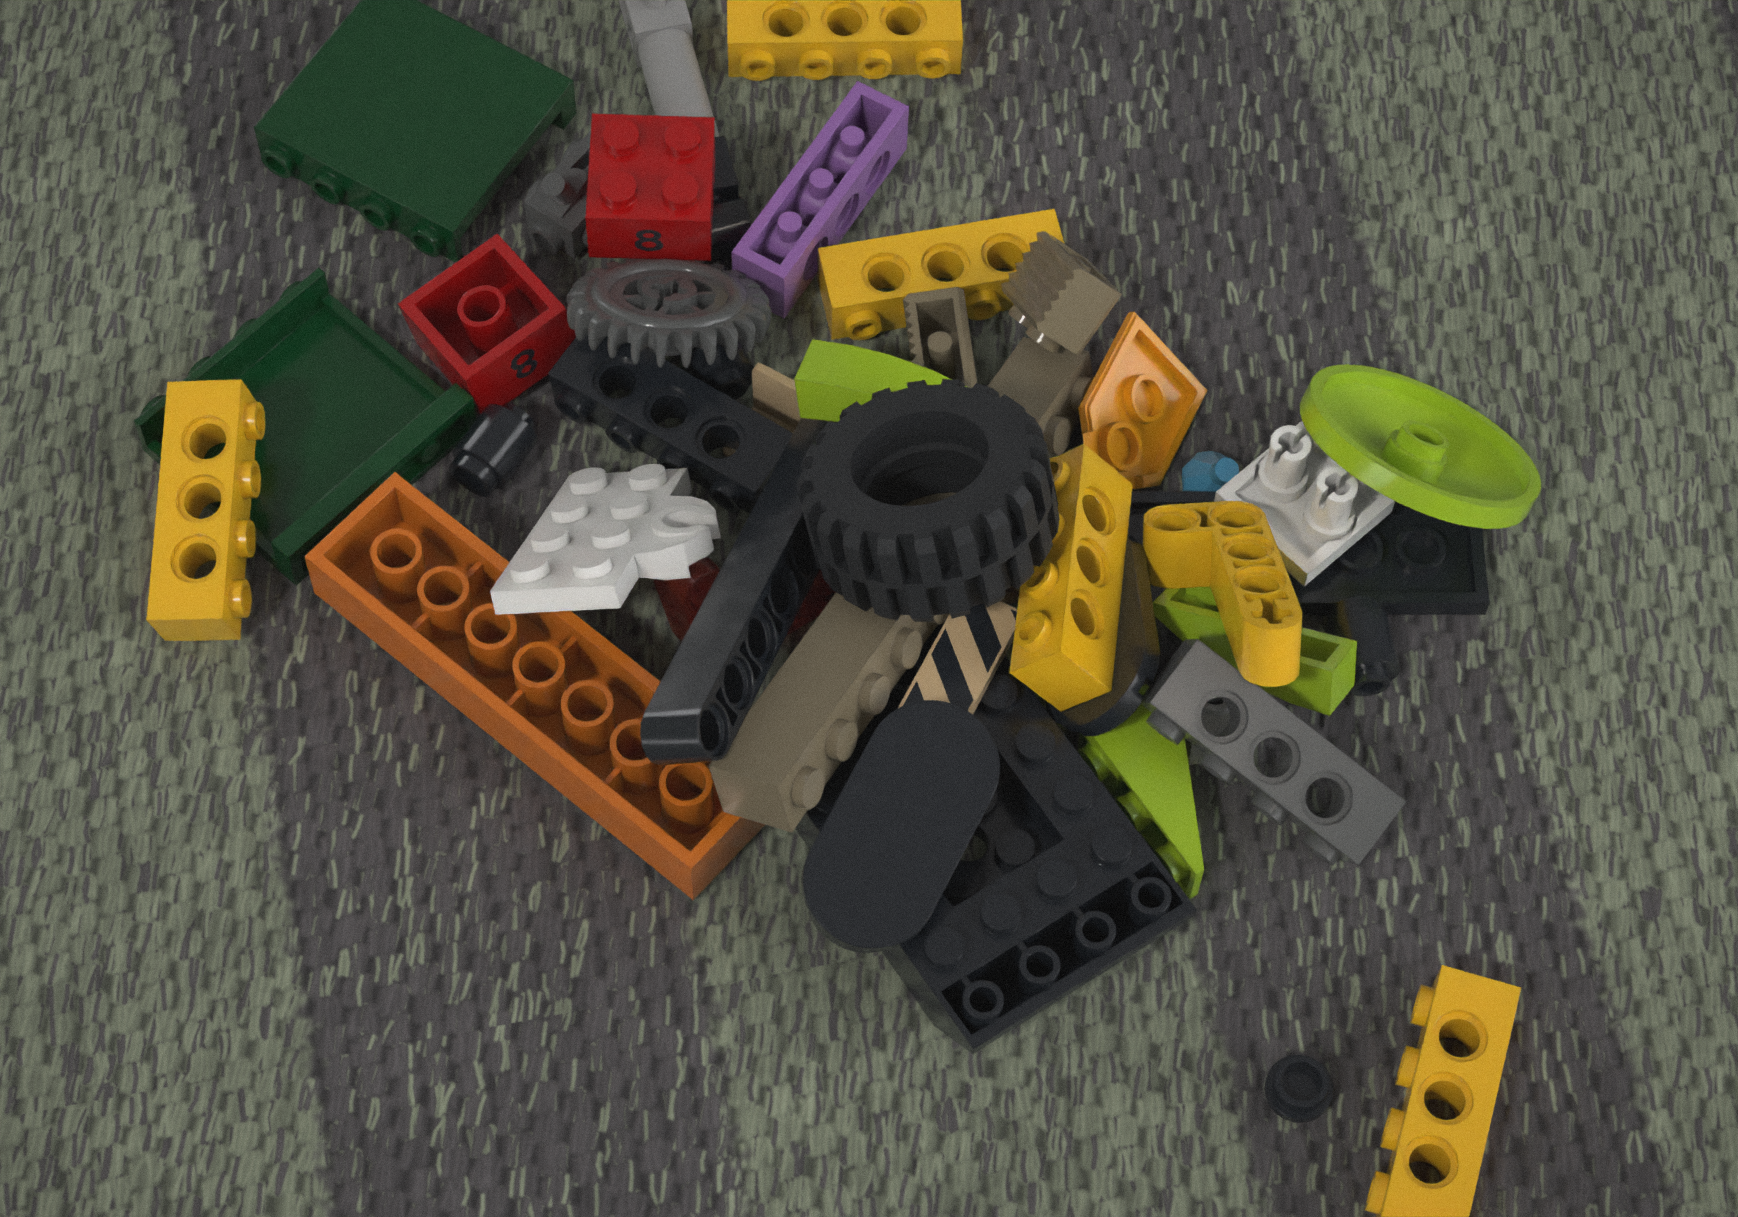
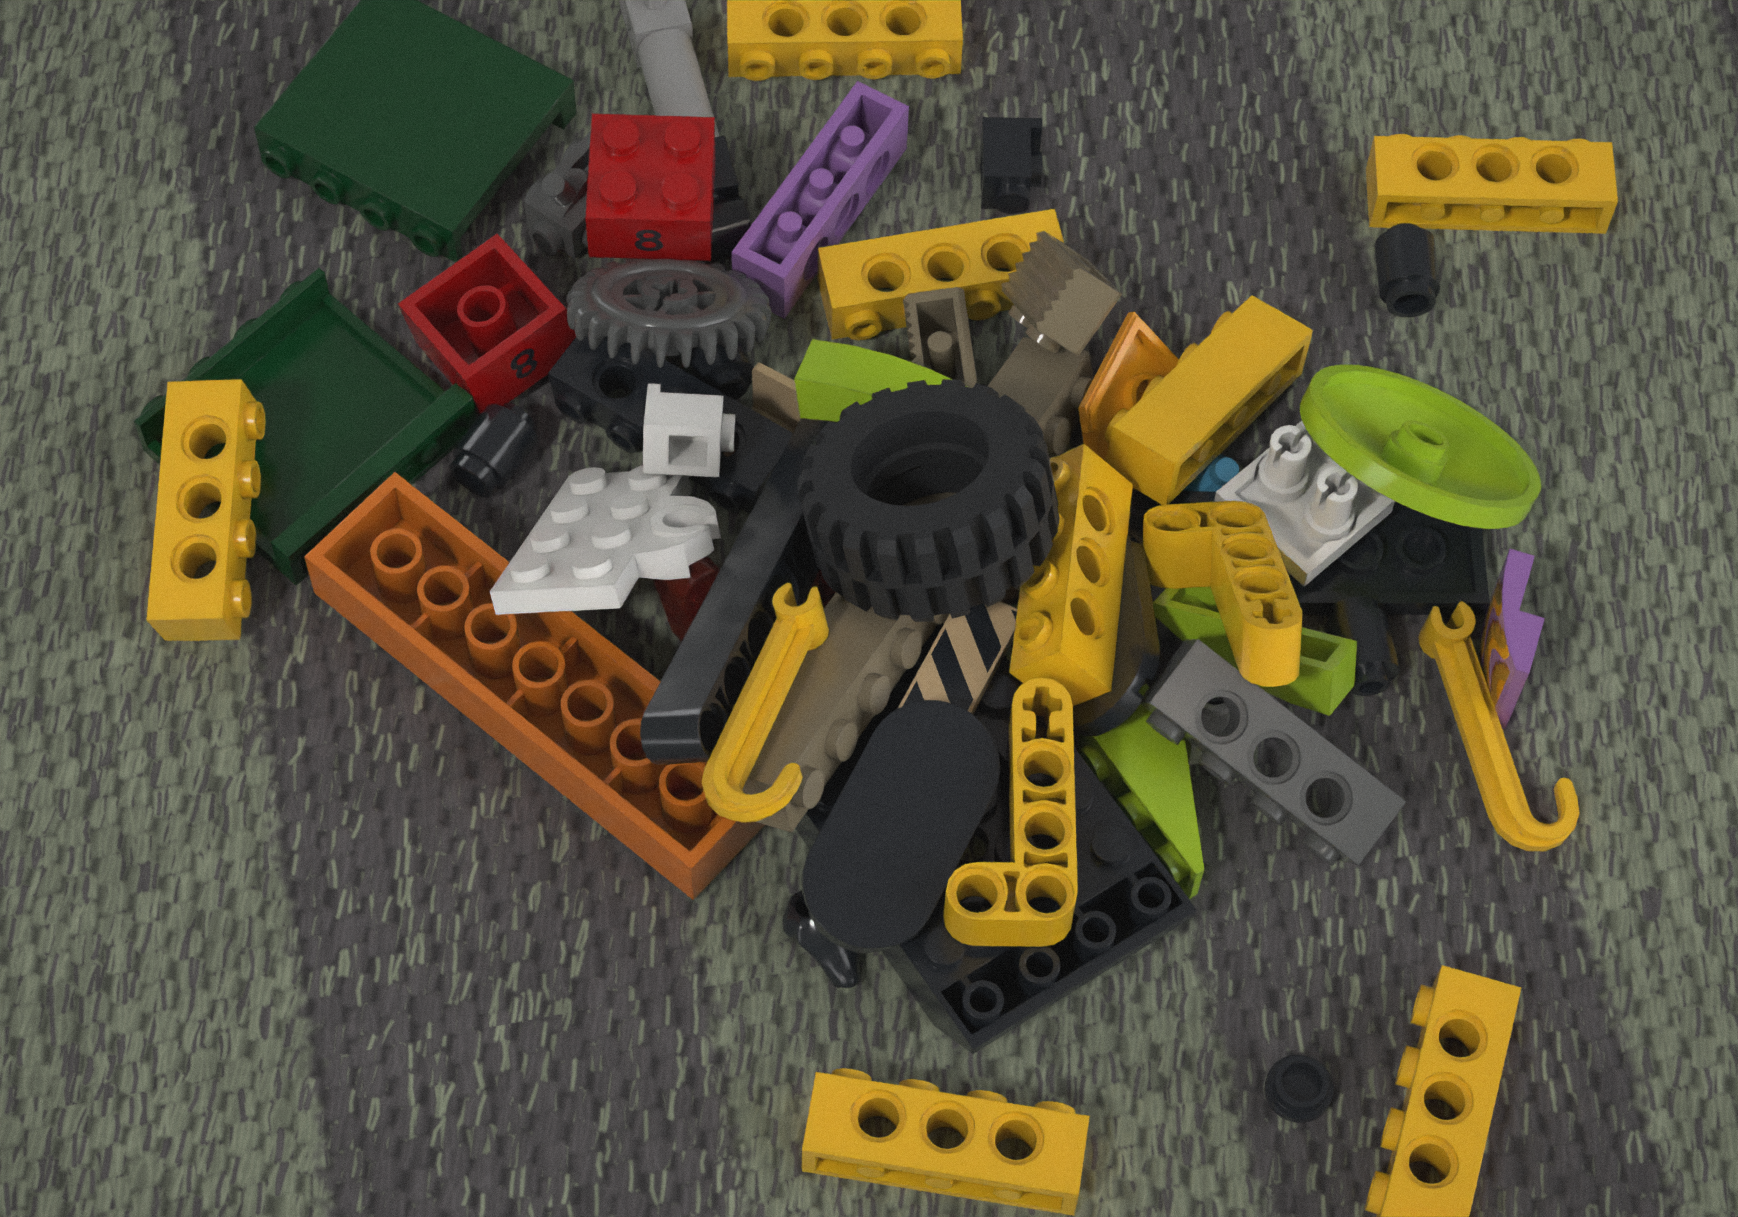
none -> white brick [643,383,735,477]
none -> yellow piece [701,583,829,823]
none -> black animal [782,890,861,988]
none -> yellow brick [802,1068,1090,1216]
none -> yellow beam [943,677,1078,947]
none -> black brick [980,117,1042,214]
none -> yellow brick [1105,295,1313,505]
none -> yellow brick [1366,134,1618,234]
none -> black brick [1374,223,1440,317]
none -> yellow piece [1418,601,1579,851]
none -> medium lavender slope [1480,548,1545,729]

